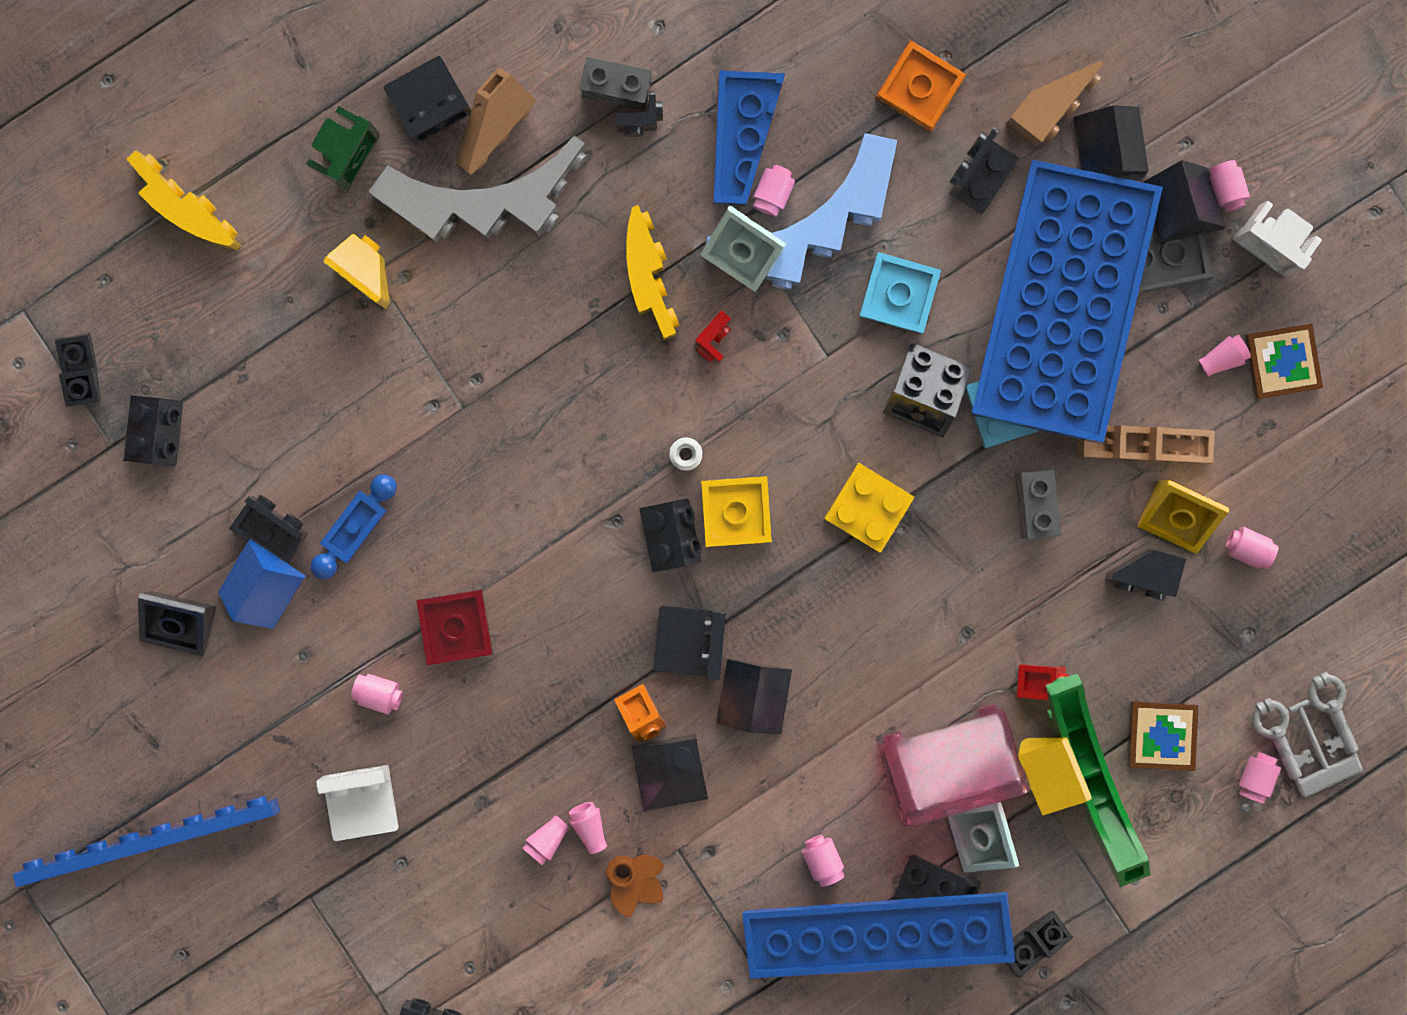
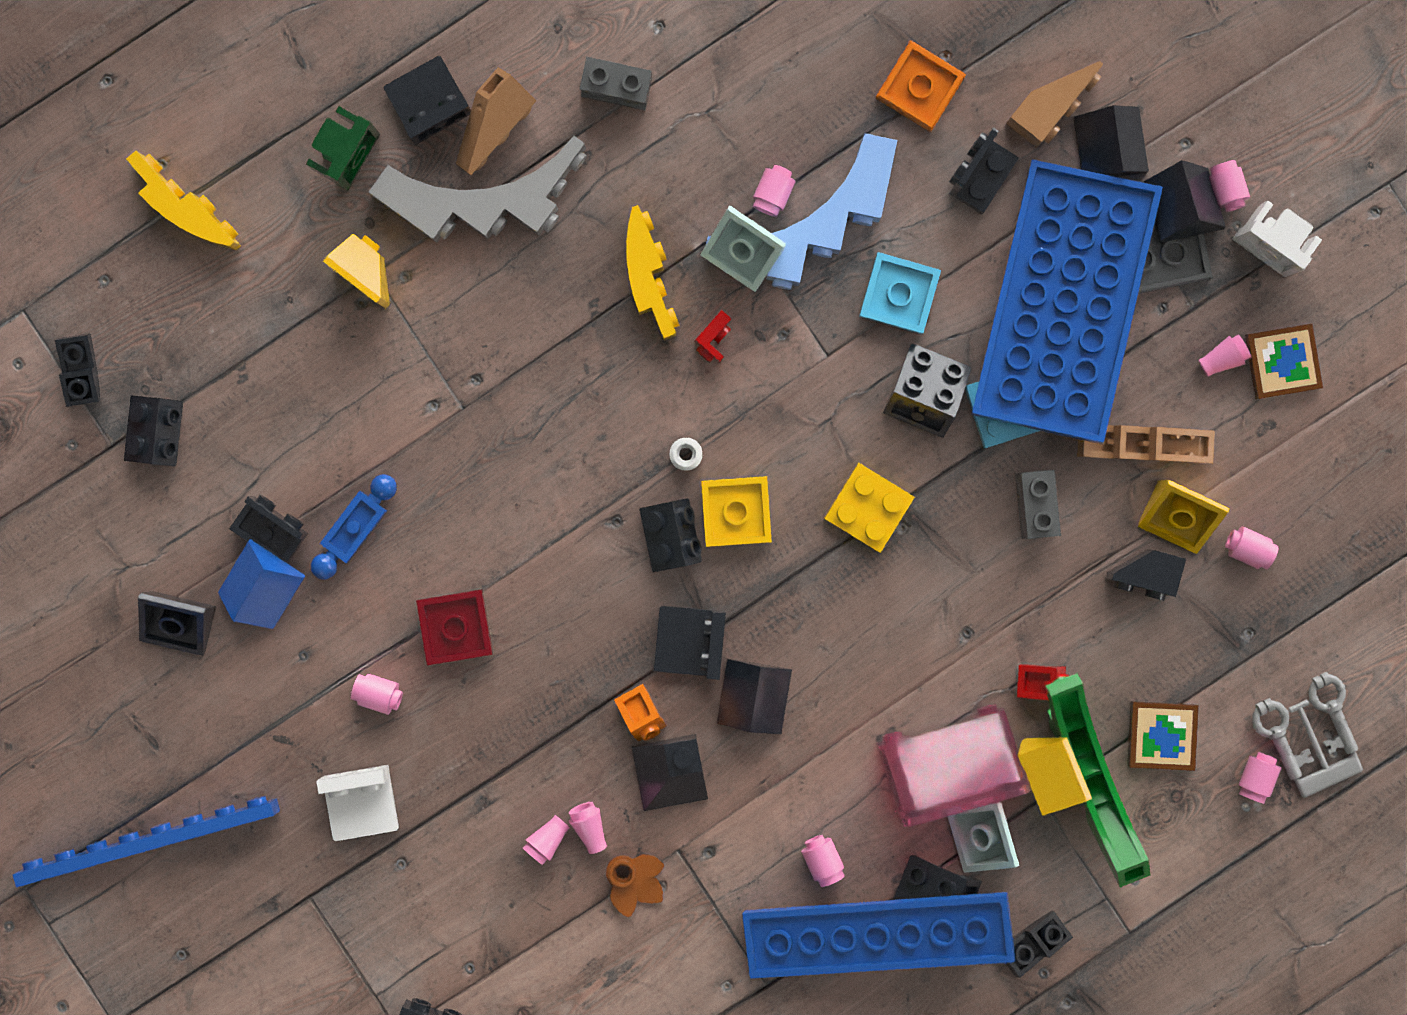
black bracket [616,92,663,137] -> none
blue wing [713,70,785,206] -> none

